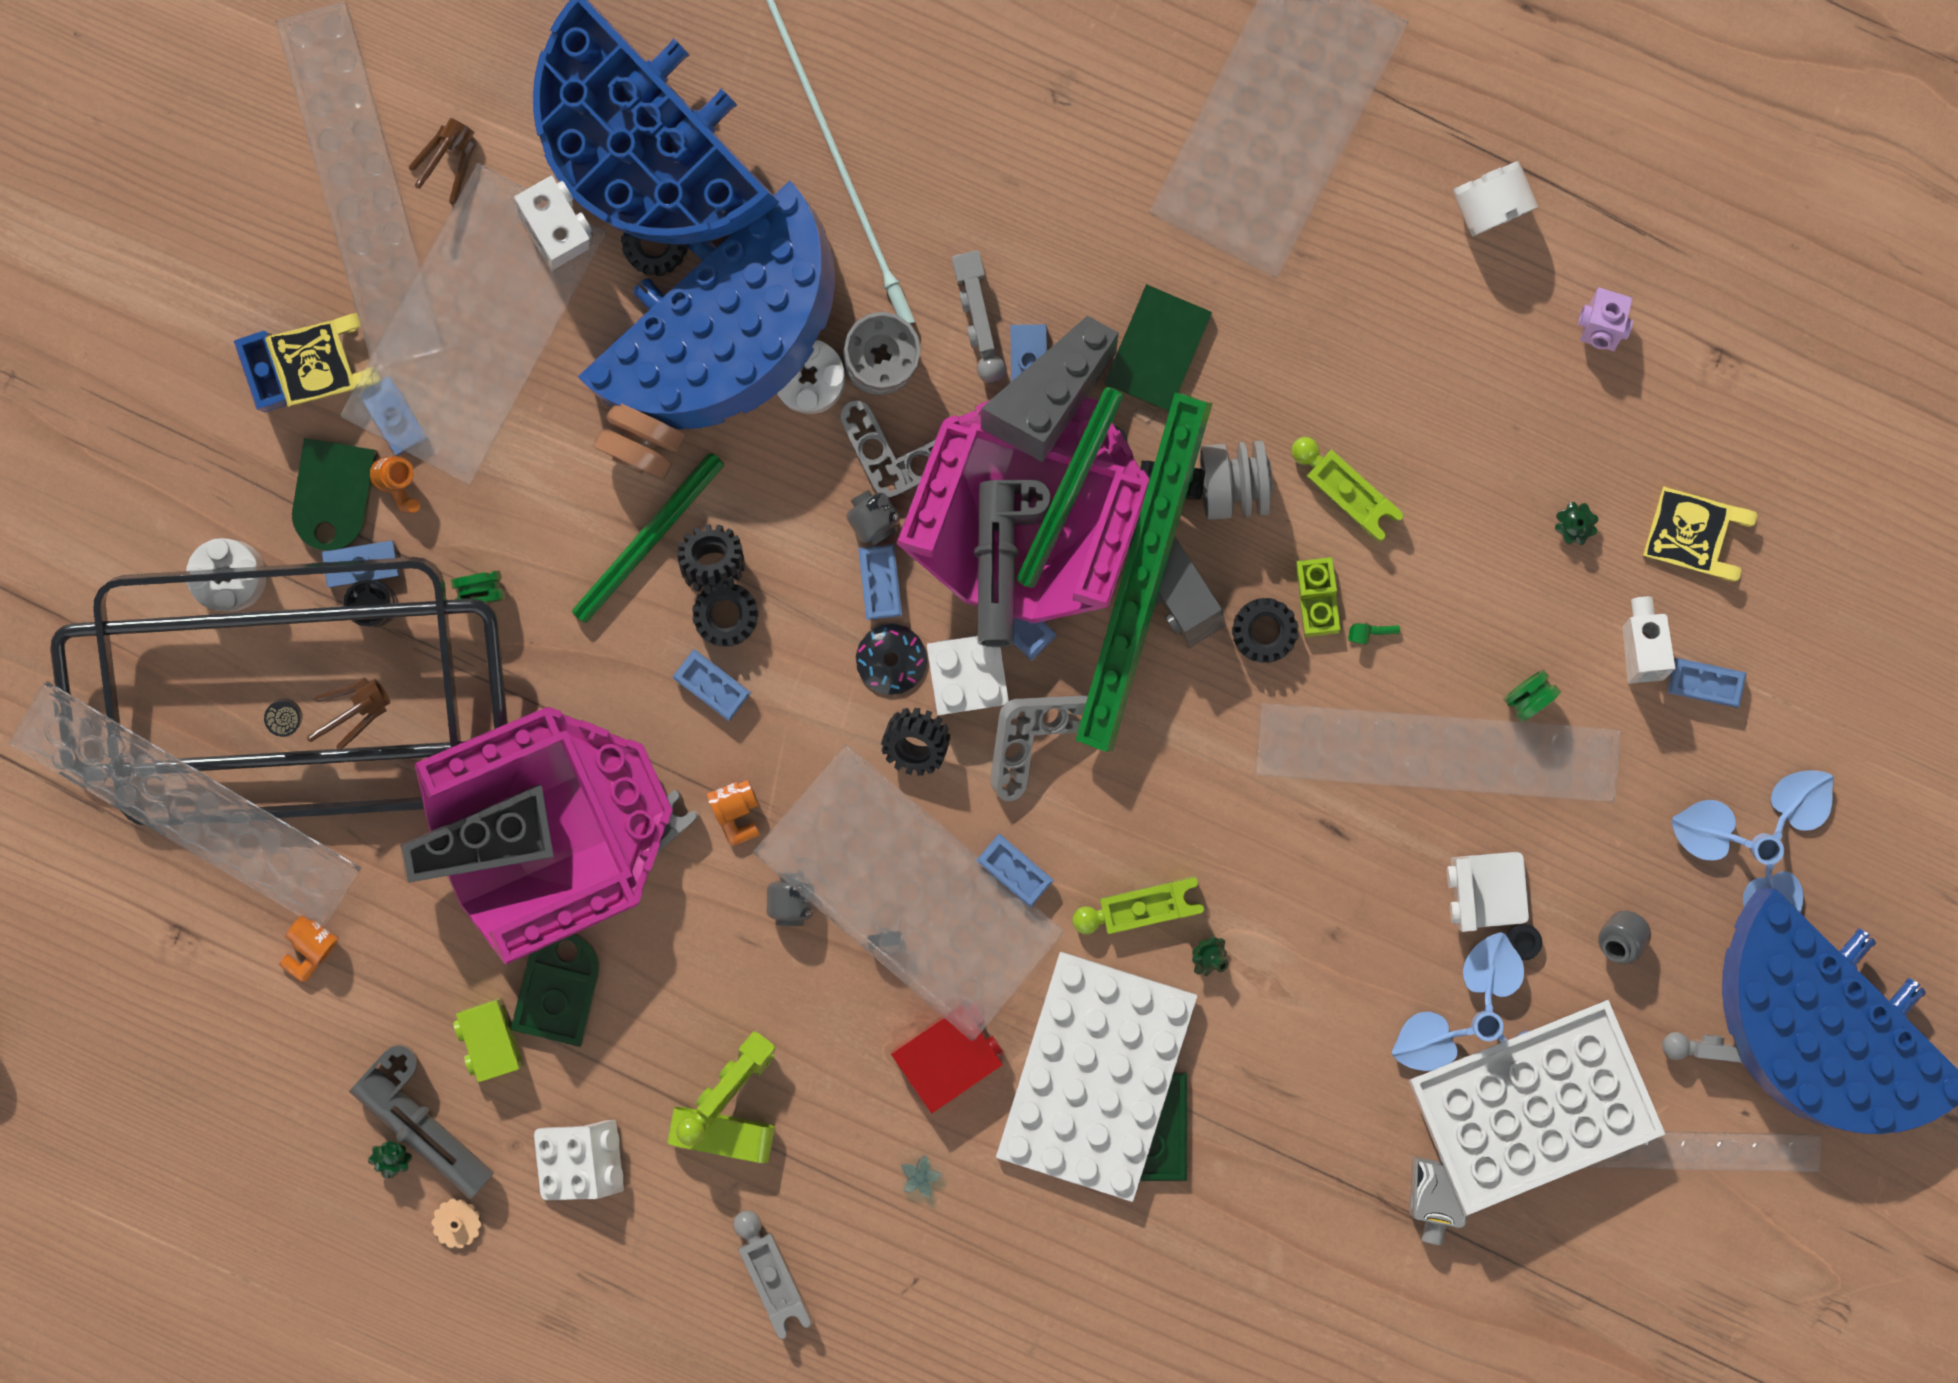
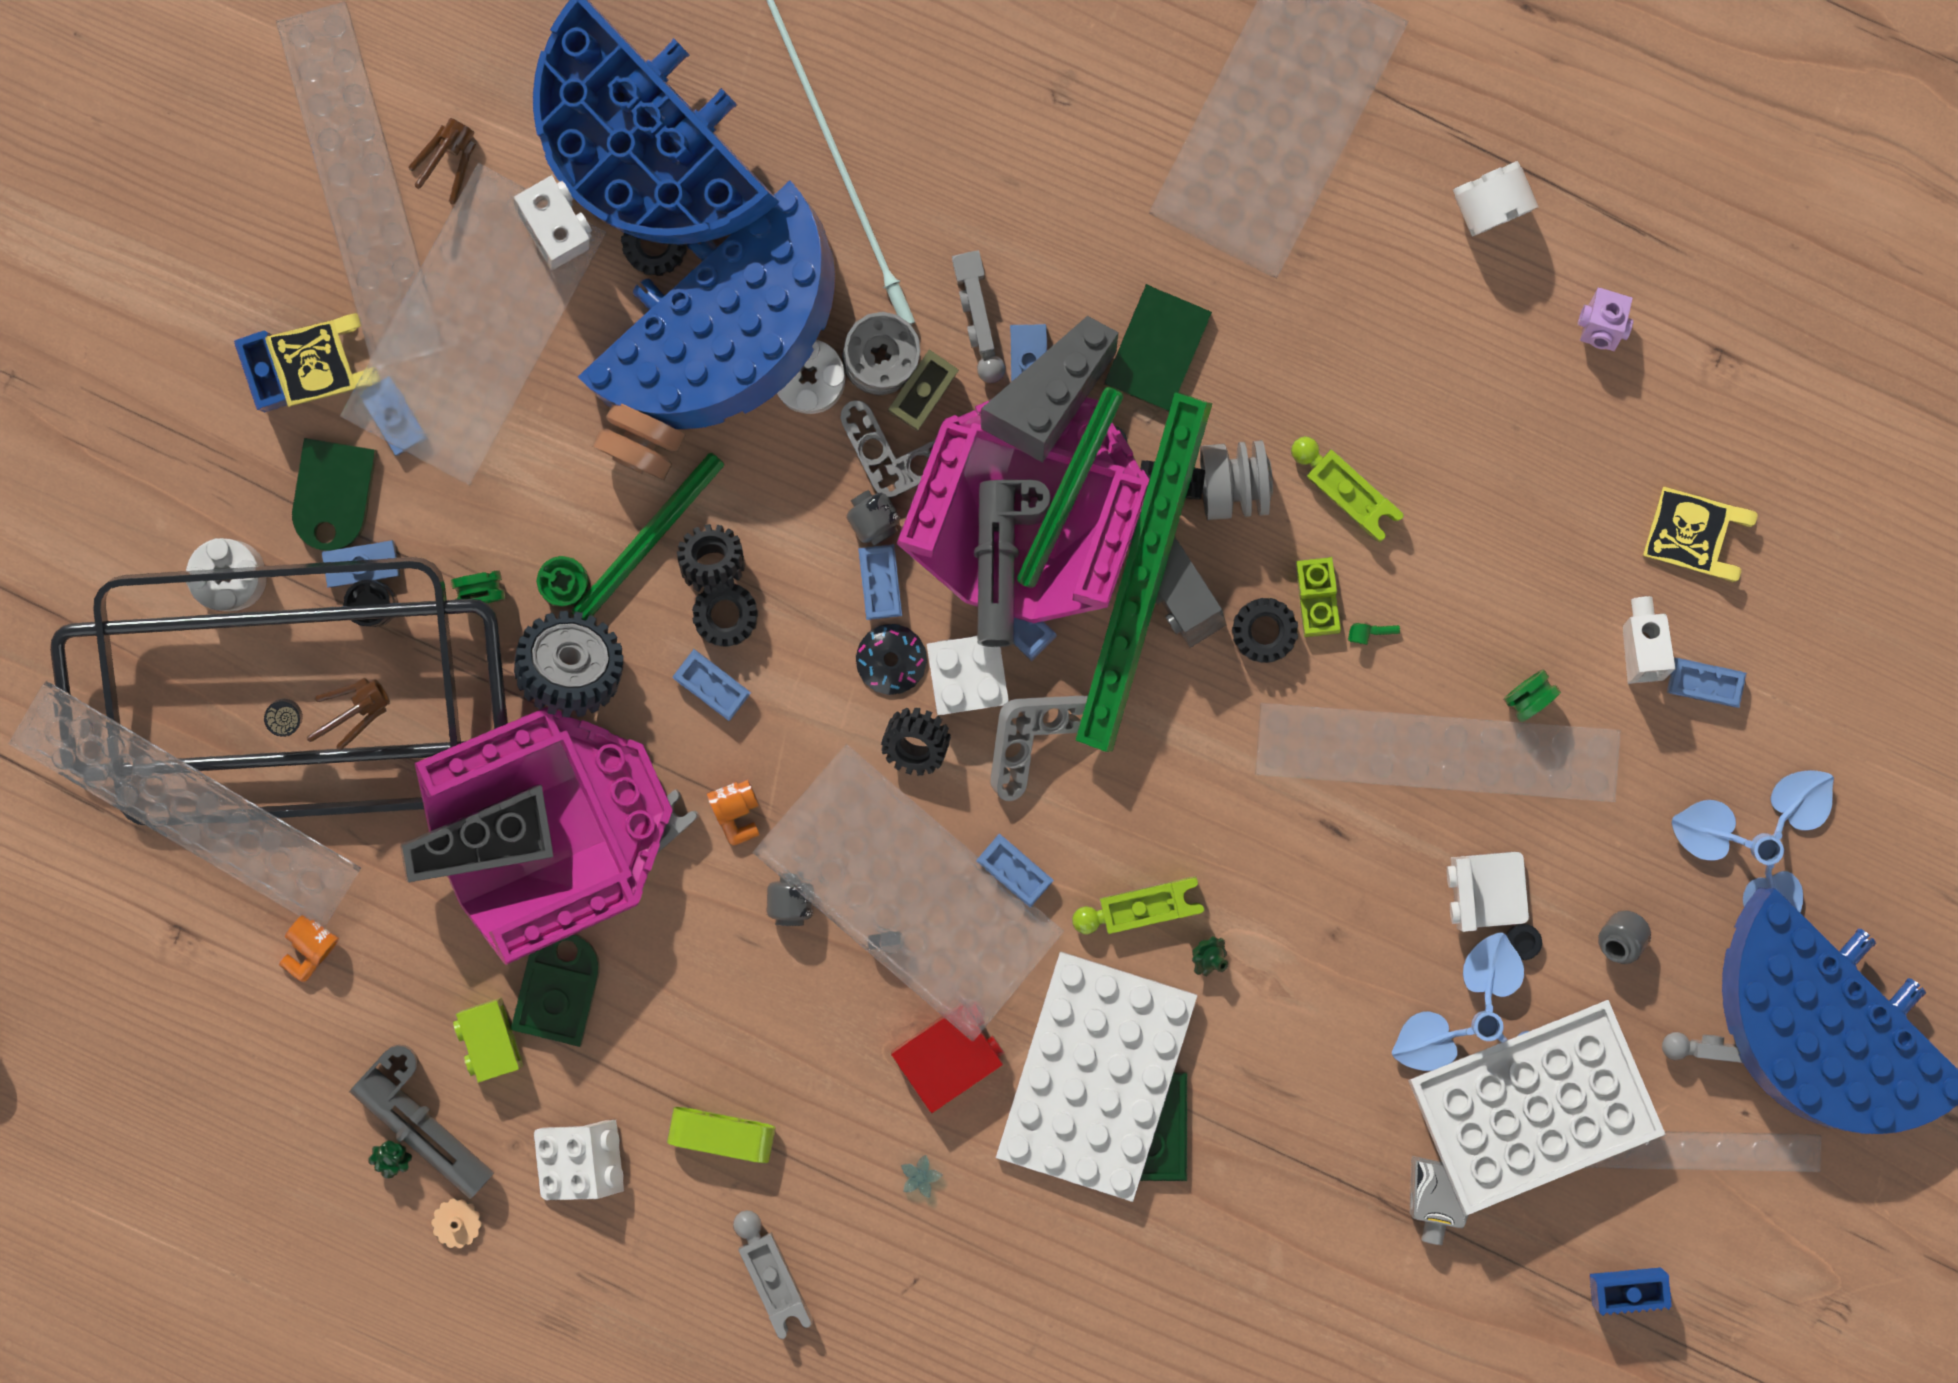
orange piece [370,456,420,514] -> none
lime plate [676,1031,776,1146] -> none
dark green plant [1555,502,1598,545] -> none
none -> wheel [514,611,624,717]
none -> green wheel [536,556,589,606]
none -> olive brick [888,349,959,431]
none -> blue brick [1589,1267,1672,1316]

